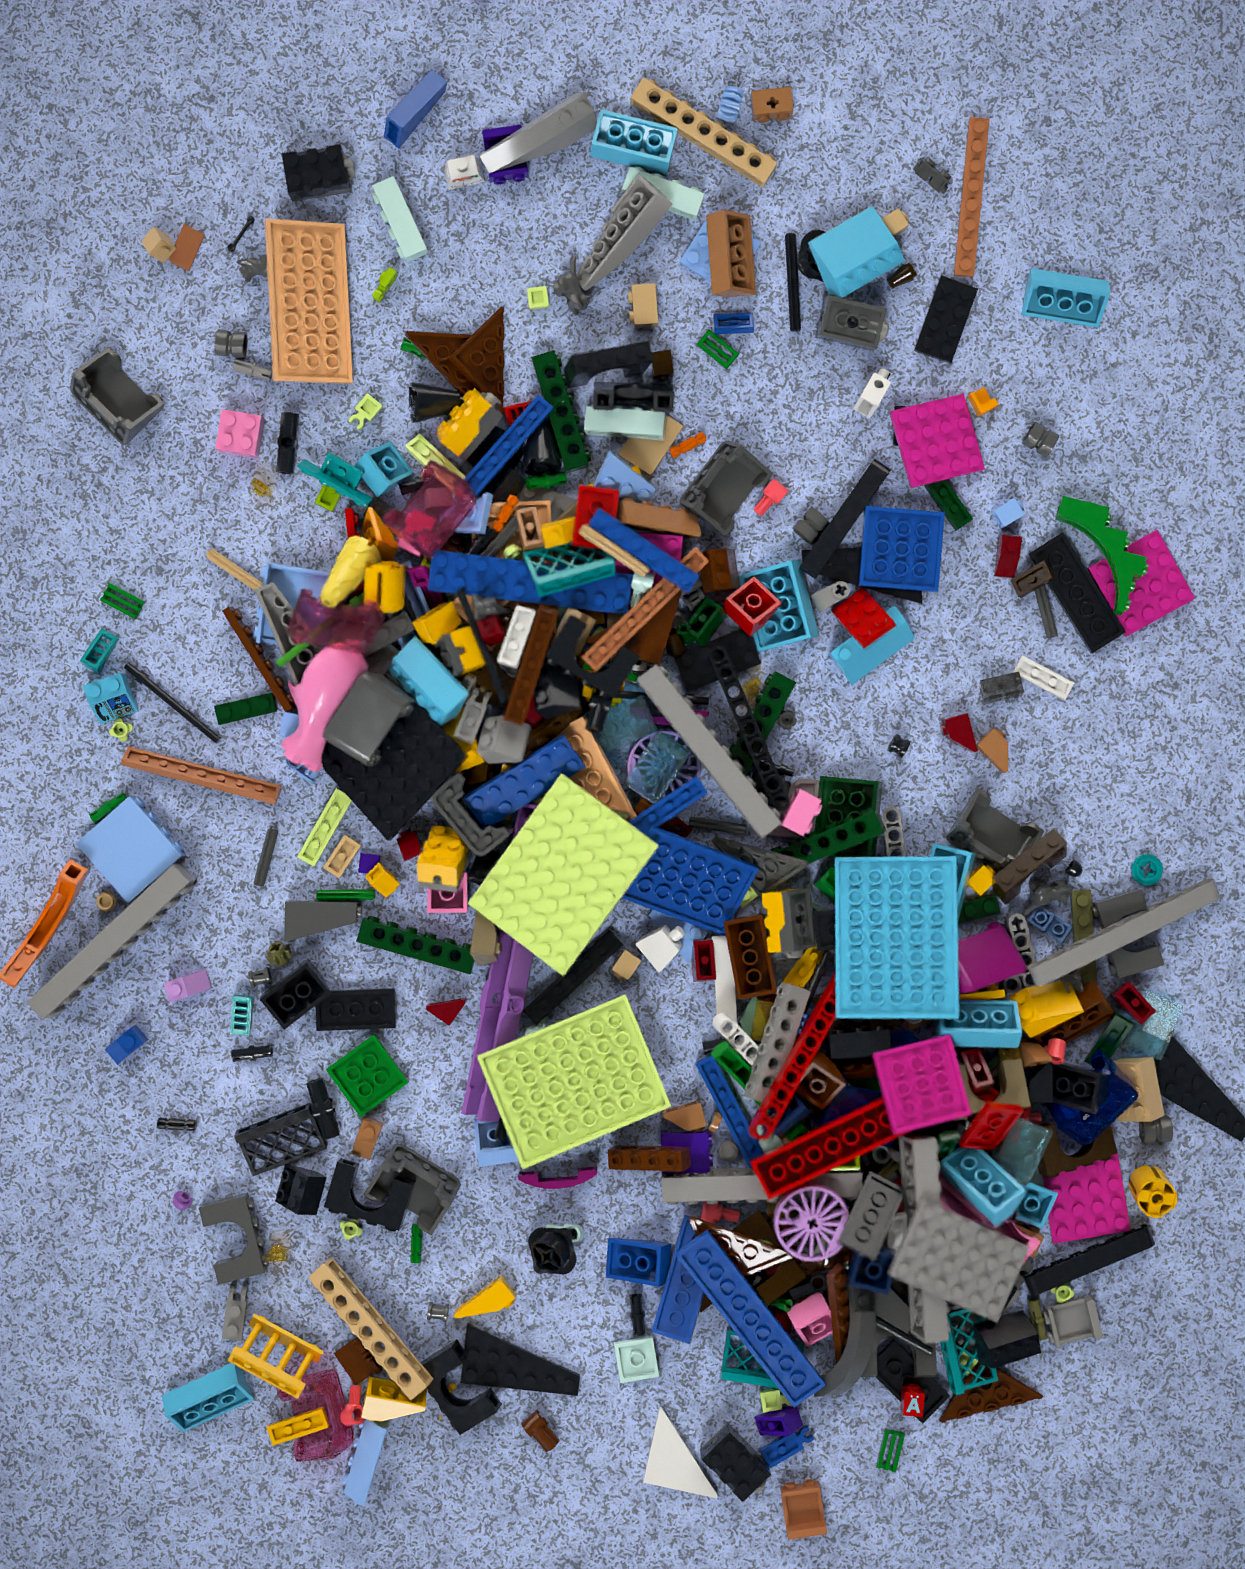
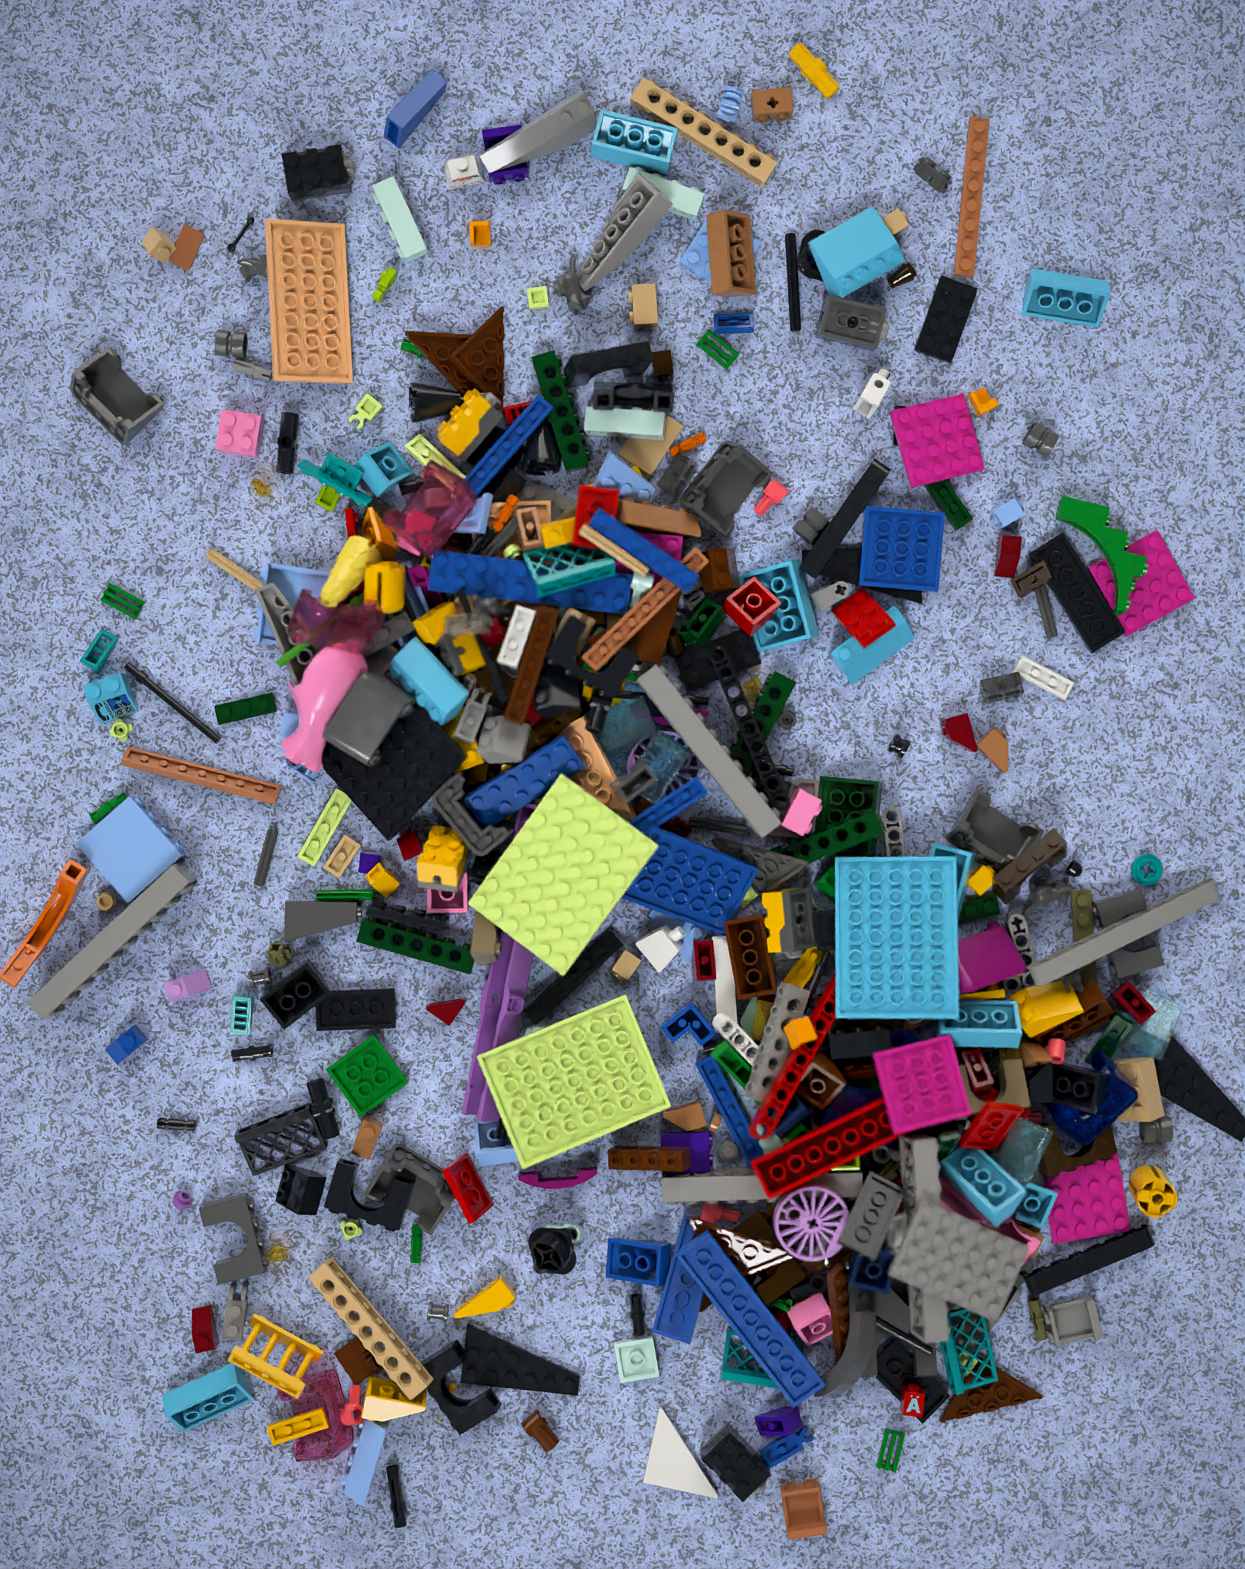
reddish brown plate [222,607,296,712] -> none
green pin [526,472,567,490] -> none
yellowish green plate [760,1388,792,1412] -> none
black slope [973,1310,1041,1369] -> none
medium blue slope [1028,906,1073,943] -> none
yellowish green plate [1051,1282,1074,1303] -> none
none -> dark red slope [192,1305,219,1354]
none -> black plate [366,901,449,930]
none -> black pin [386,1465,407,1528]
none -> red plate [442,1153,494,1224]
none -> clear smoke hinge [444,612,492,639]
none -> light orange panel [469,221,491,247]
none -> dark grey brick [609,761,658,804]
none -> clear smoke hinge [657,451,699,500]
none -> blue brick [660,1000,716,1046]
none -> light orange panel [783,1016,817,1049]
none -> yellow piece [788,42,840,100]

